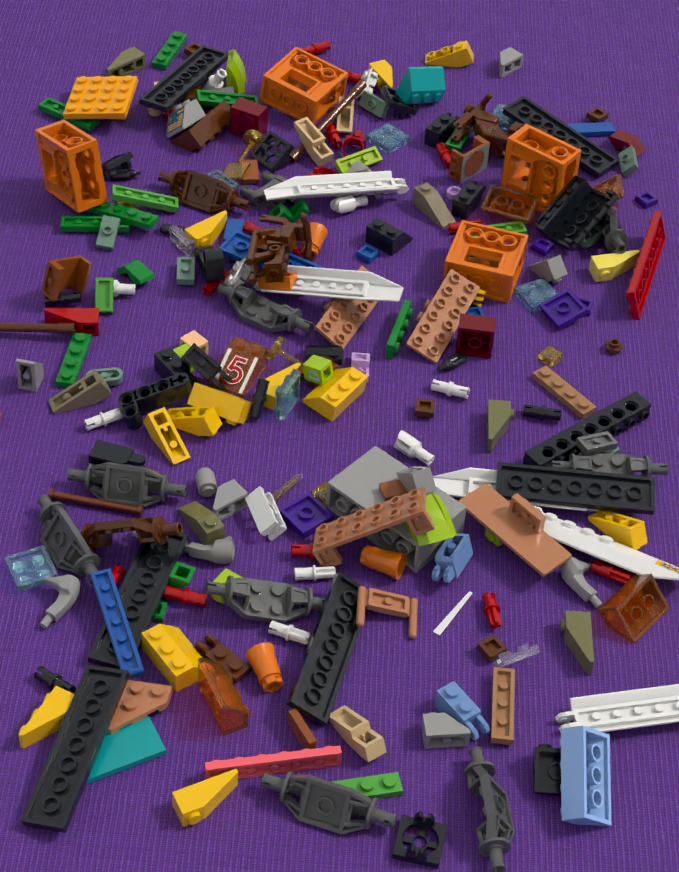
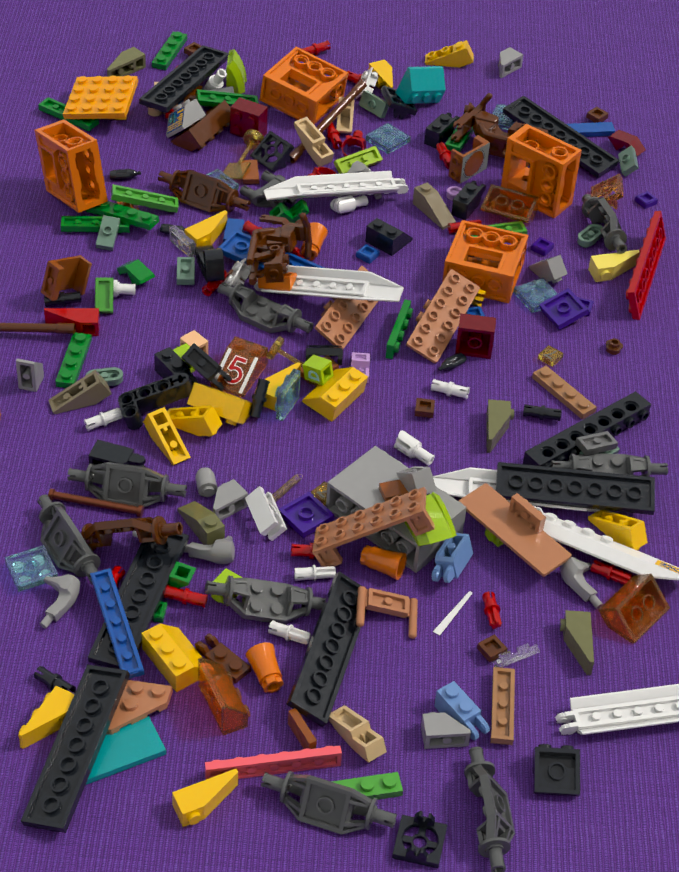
black piece [101,152,133,181] -> none
black slope [533,175,619,252] -> none
light blue slope [560,726,612,826] -> none

